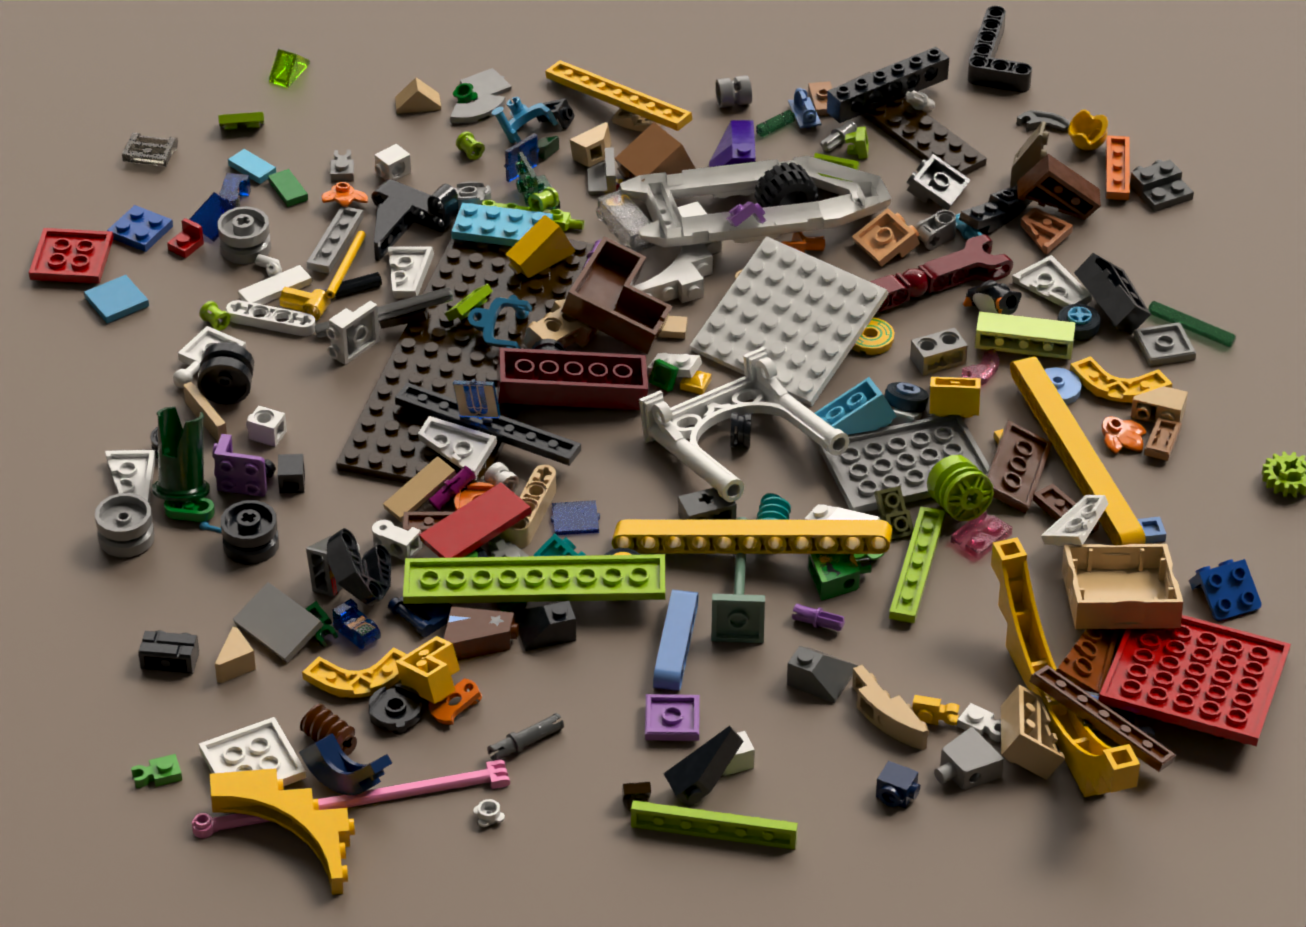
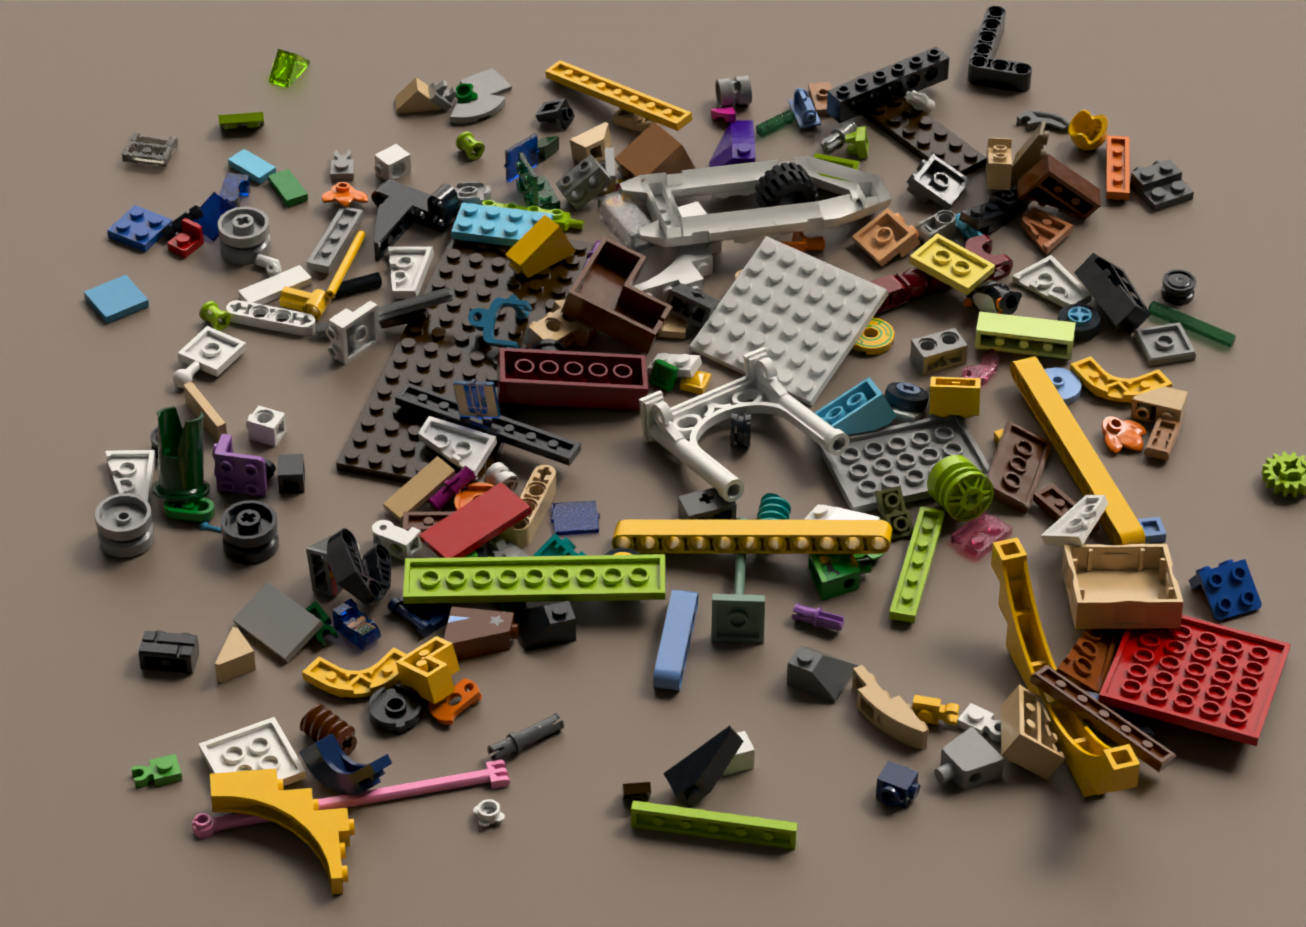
red plate [29,228,113,284] -> none
black wheel [197,342,255,405] -> none
lime plate [444,283,493,322] -> none
dark azure piece [491,97,558,148] -> none
lime bush [528,187,559,212] -> none
medium lavender plate [645,694,700,741] -> none
medium lavender bracket [726,201,766,227] -> none
none -> black axle [161,205,204,241]
none -> light grey tile [428,80,456,111]
none -> light grey brick [555,154,613,211]
none -> dark grey brick [666,283,720,329]
none -> dark pink tile [711,107,736,122]
none -> light yellow plate [909,233,995,295]
none -> tan brick [986,137,1012,190]
none -> black wheel [1161,269,1196,305]

